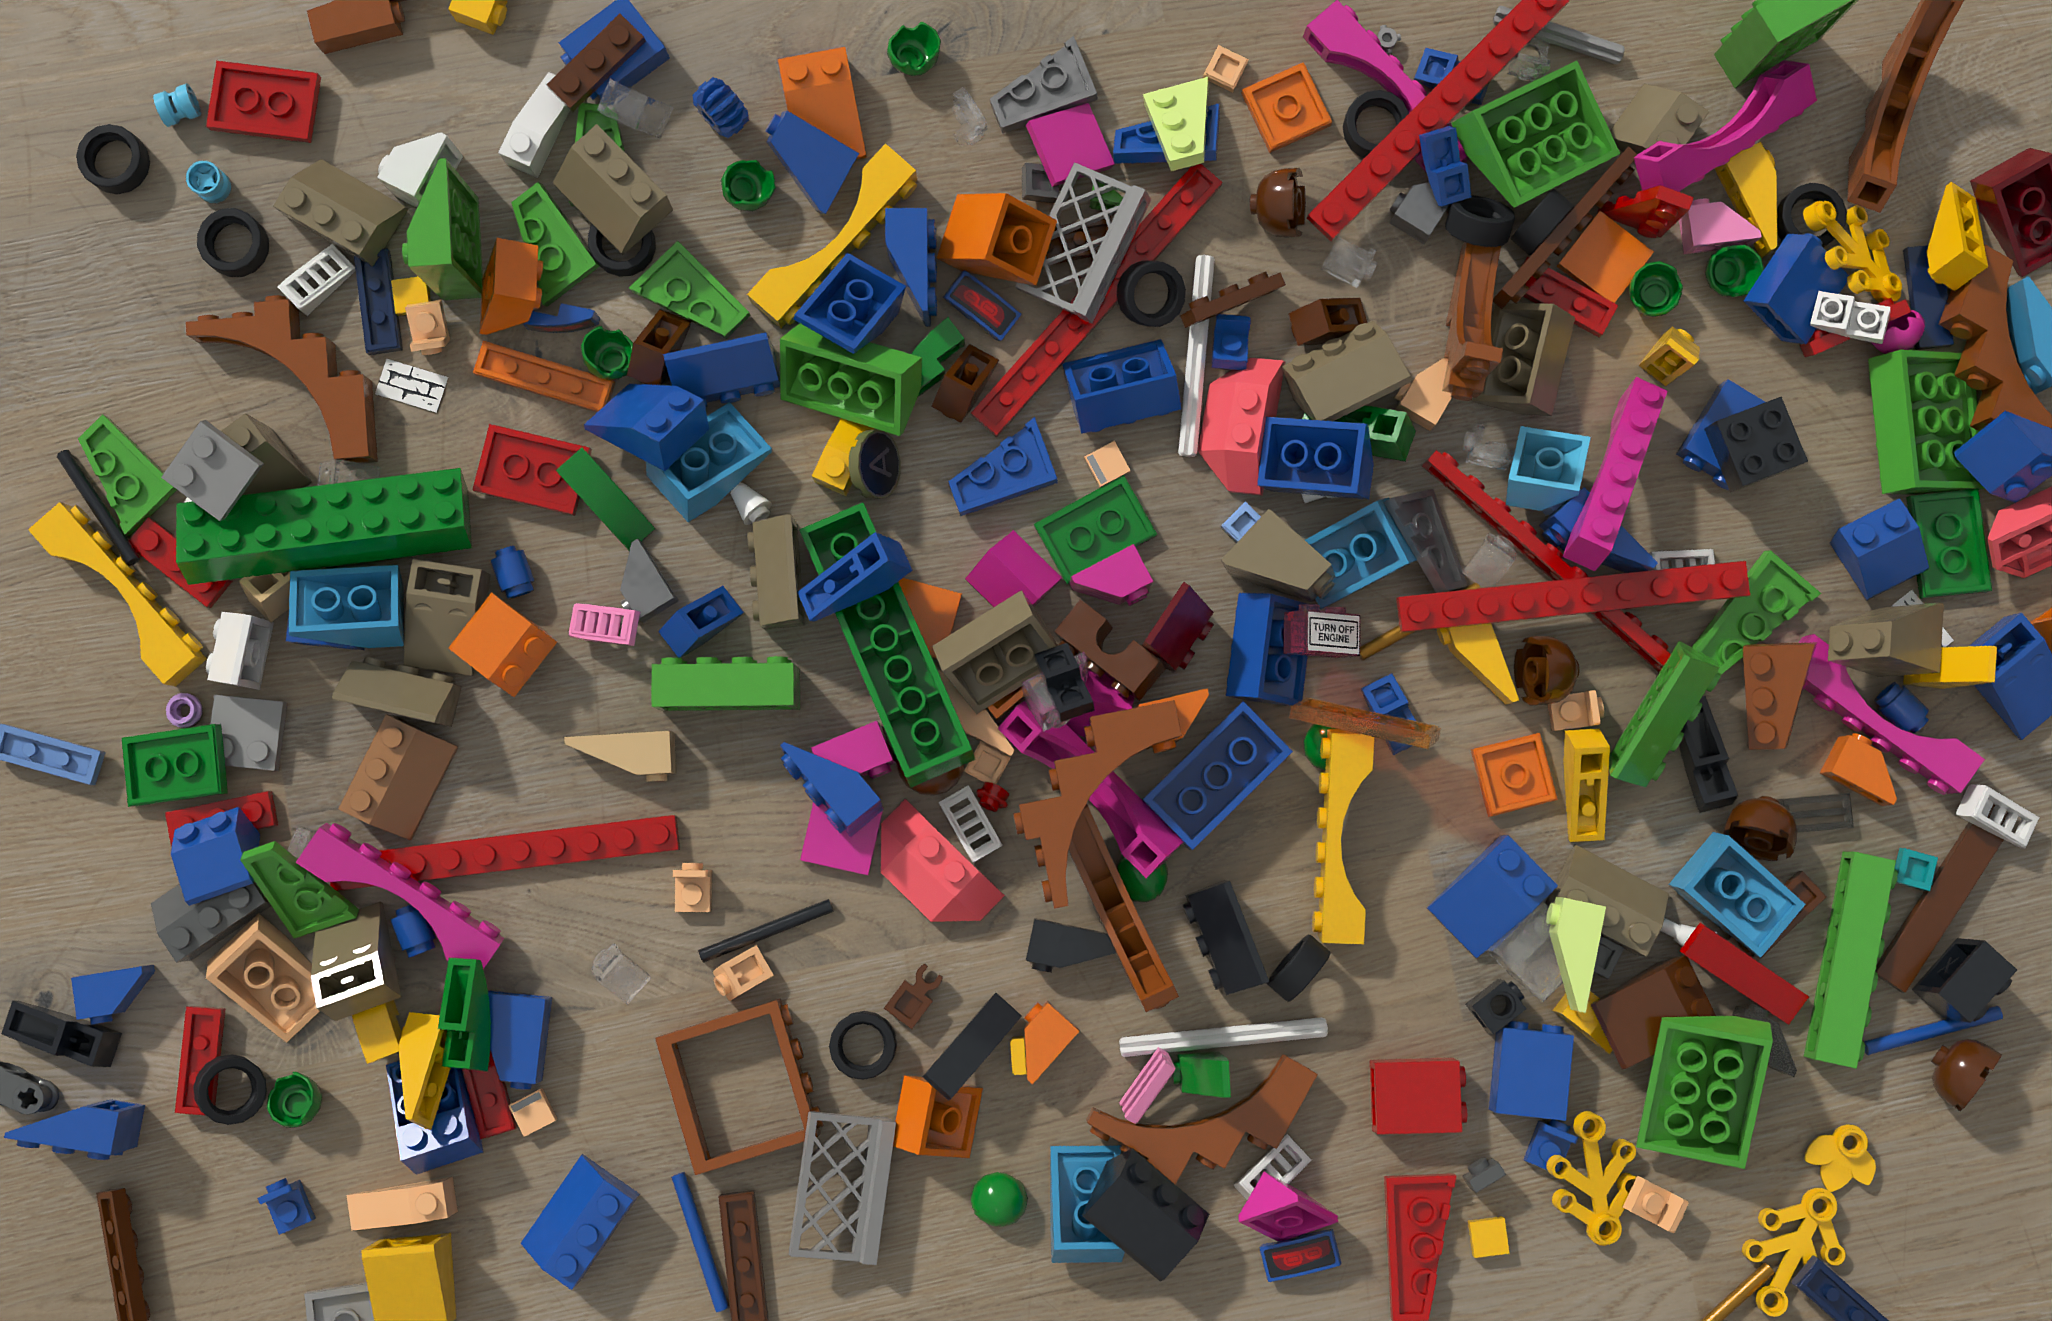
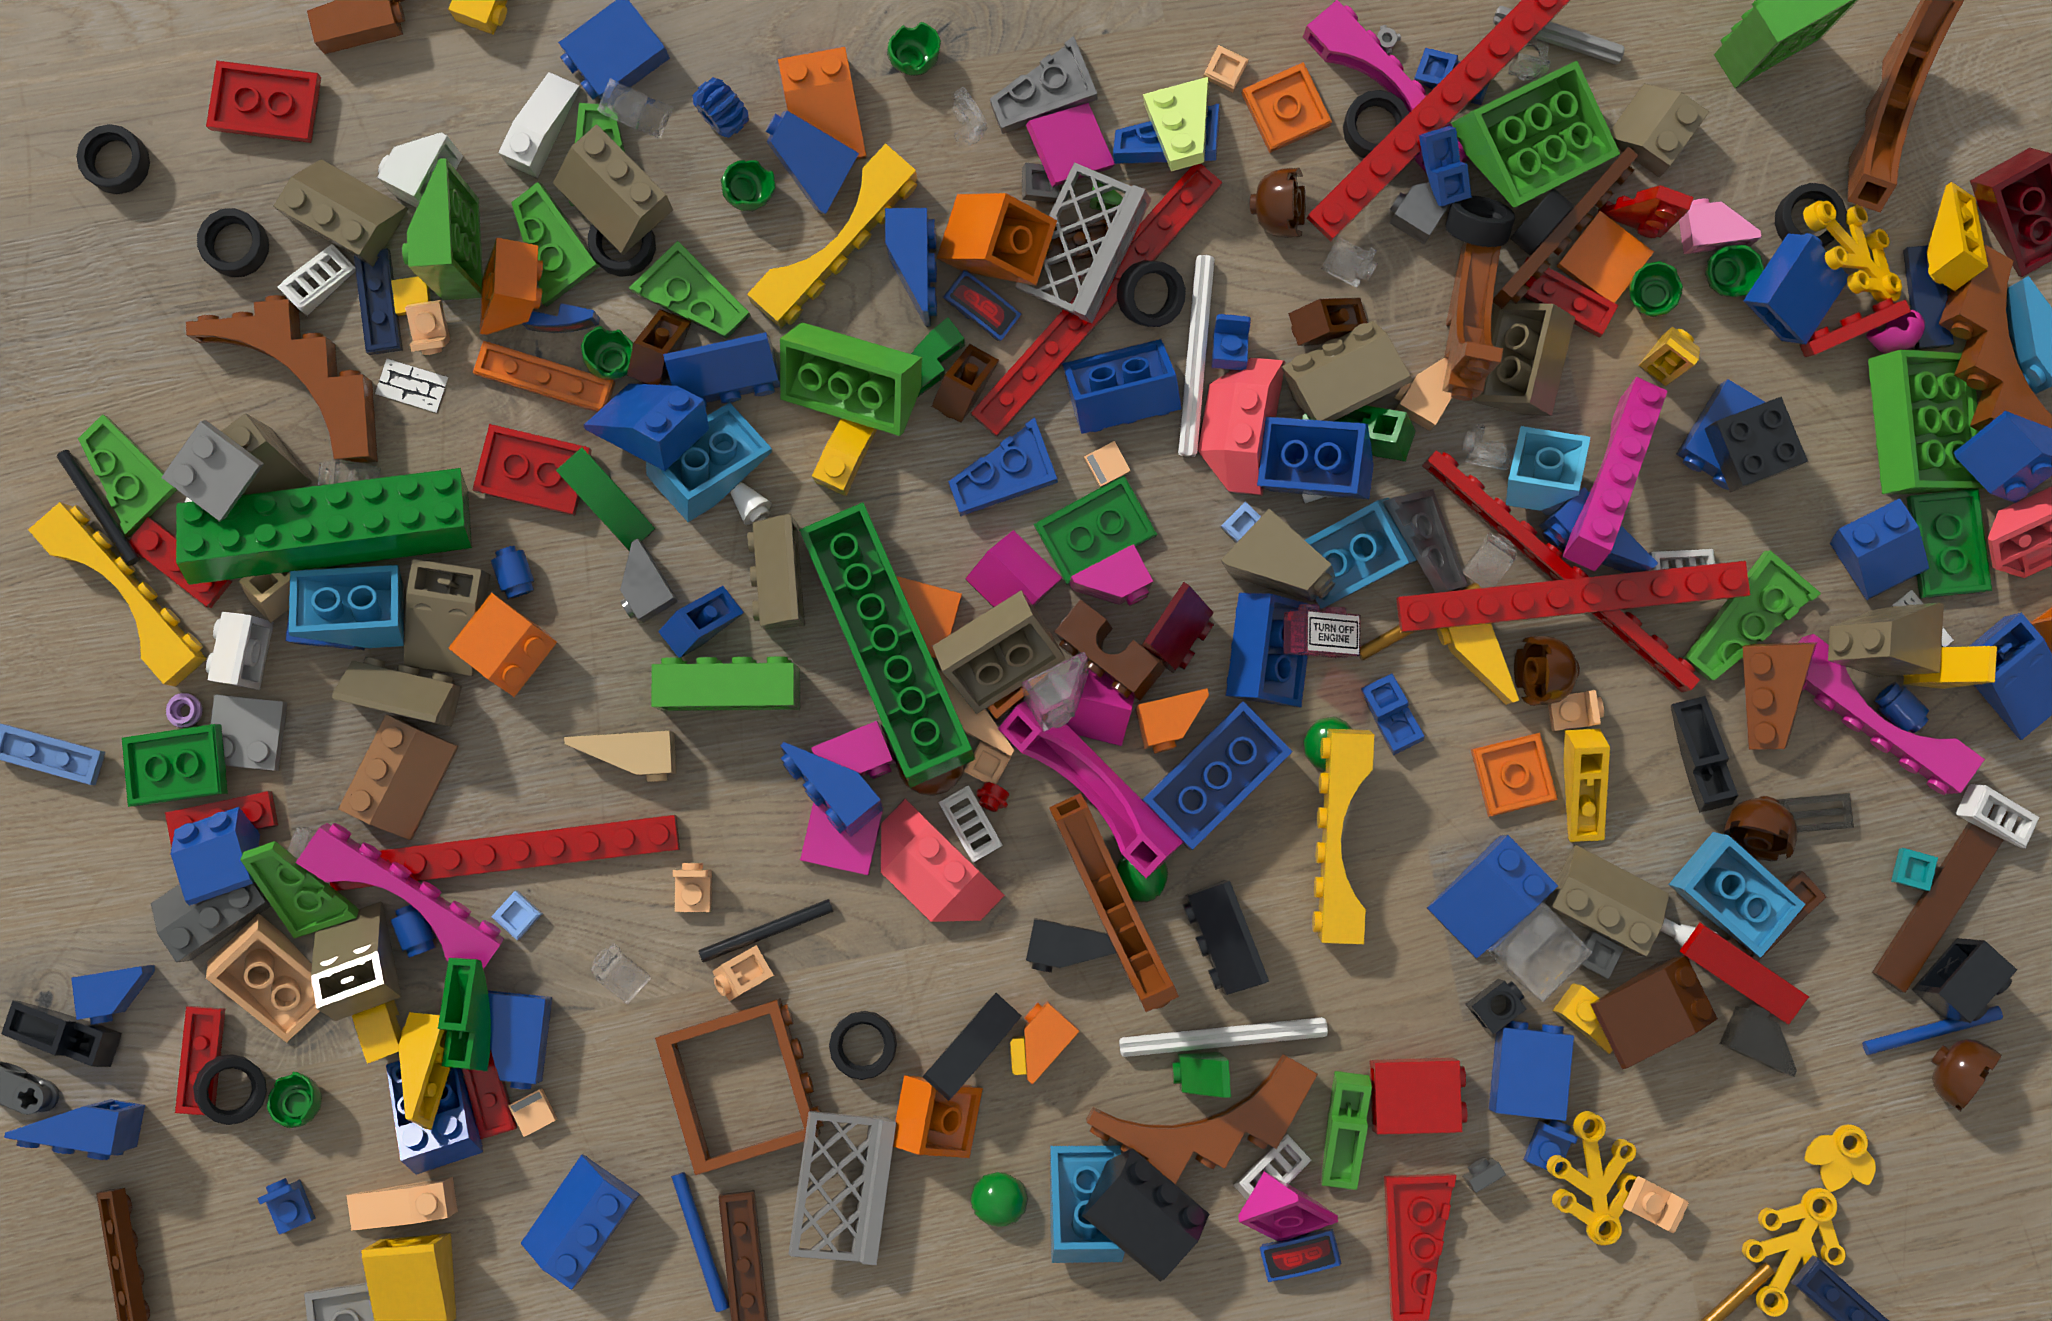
medium azure wheel [153,83,201,127] -> none
medium azure wheel [186,161,231,203] -> none
reddish brown plate [546,13,646,112] -> none
bright pink slope [569,603,640,646] -> none
blue slope [794,252,906,354] -> none
blue slope [797,532,913,622] -> none
tile [849,429,901,499] -> none
reddish brown plate [884,964,943,1029] -> none
dark orange arch [1013,700,1182,909] -> none
black slope [1034,643,1095,722] -> none
bright pink tile [1119,1047,1176,1124] -> none
reddish brown plate [1180,272,1286,328] -> none
black tyre [1267,934,1331,1002] -> none
clear orange tile [1289,697,1441,749] -> none
yellow tile [1468,1216,1510,1258] -> none
yellowish green slope [1546,897,1606,1013] -> none
bright green slope [1609,641,1721,787] -> none
dark pink arch [1634,60,1817,192] -> none
bright green slope [1636,1016,1773,1169] -> none
yellow slope [1714,142,1777,258] -> none
bright green brick [1803,852,1898,1069] -> none
white slope [1810,291,1891,344] -> none
orange slope [1820,733,1897,806] -> none
none -> light blue tile [491,890,543,940]
none -> bright green slope [1321,1071,1372,1190]

